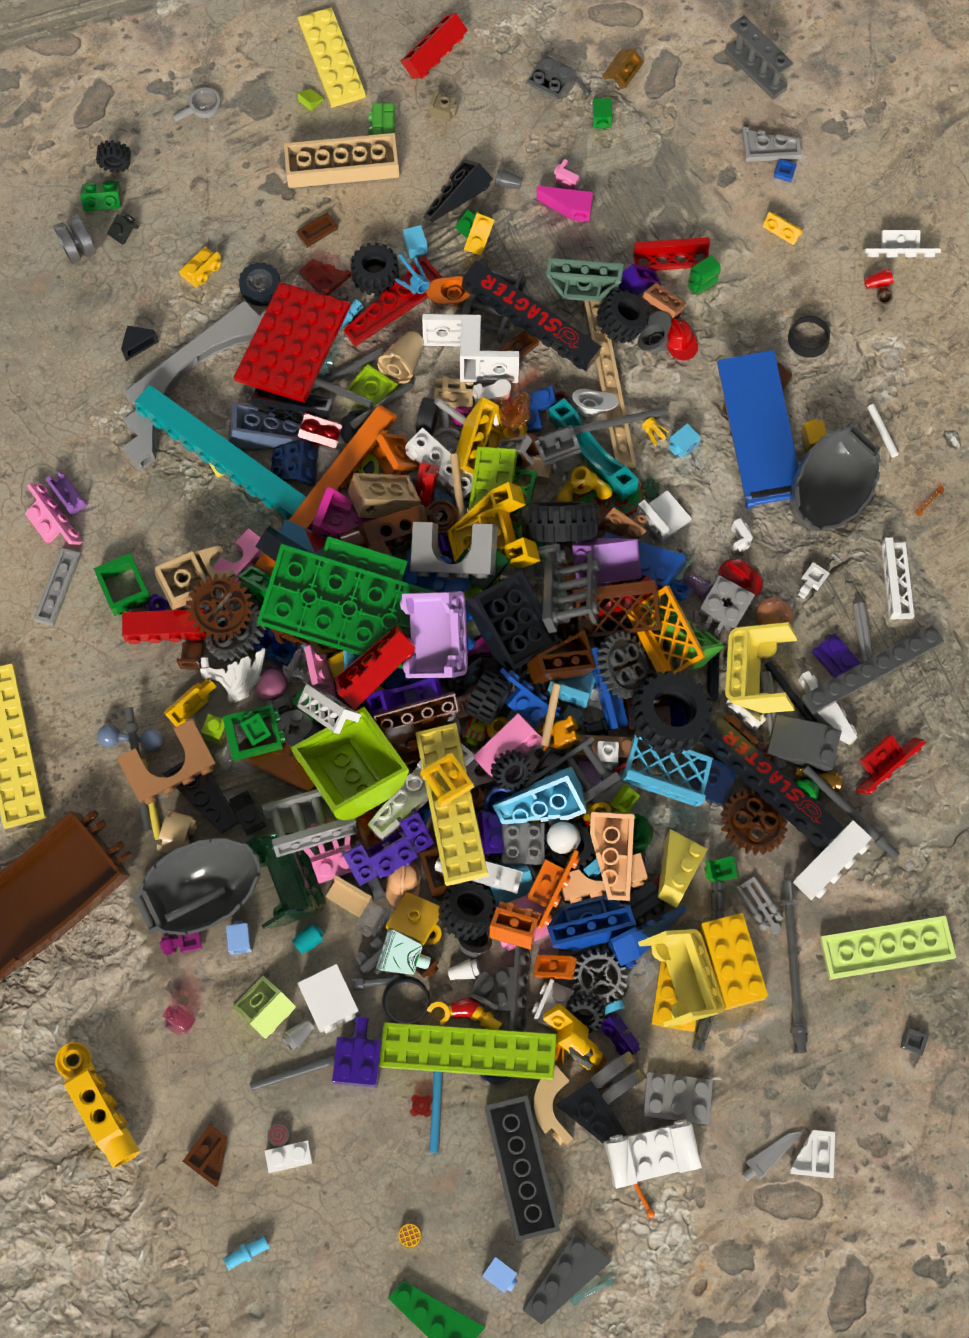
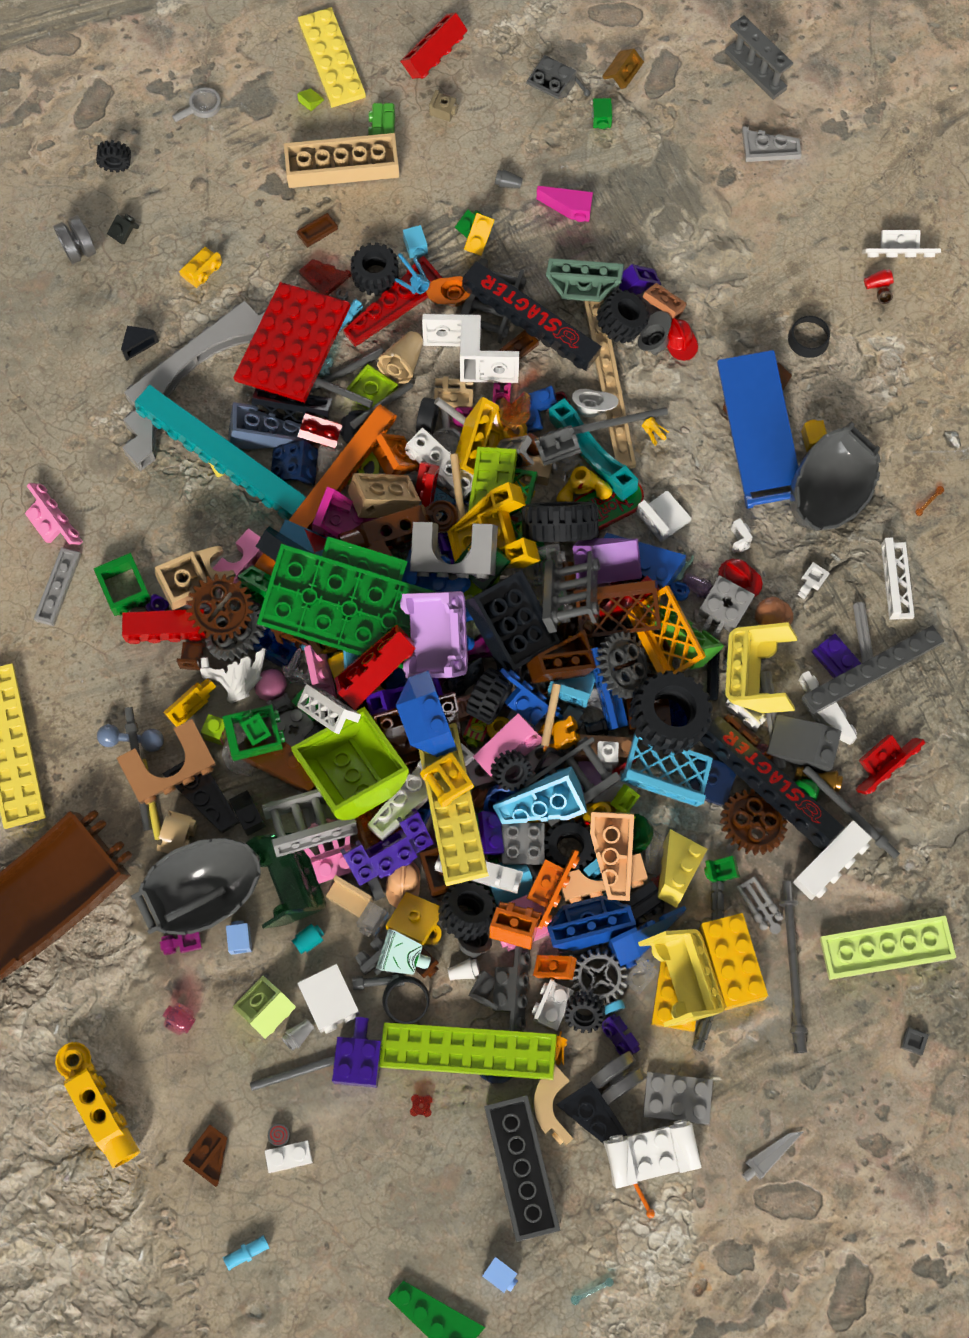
medium lavender hinge [45,471,88,517] -> none
green bracket [80,180,121,211] -> none
black wheel [239,262,281,307] -> none
tile [398,1224,421,1247] -> none
black wedge [423,159,493,222] -> none
piece [427,998,502,1030] -> none
dark azure bar [429,1071,442,1153] -> none
white leg [472,379,511,404] -> none
dark grey wing [523,1234,611,1325] -> none
yellow plate [543,1003,606,1072] -> none
white hair [547,821,581,854] -> none
bright pink bracket [554,159,579,190] -> none
medium nougat hinge [599,507,646,539] -> none
red fence [633,237,710,271] -> none
clear green plant [641,477,660,499] -> none
medium azure brick [668,423,701,459] -> none
green brick [688,255,721,296] -> none
yellow hinge [762,211,803,245] -> none
black bar [764,660,818,723] -> none
blue tile [774,159,797,182] -> none
white wing [789,1130,835,1178] -> none
white bar [867,404,899,457] -> none
none -> blue wedge [396,670,457,757]

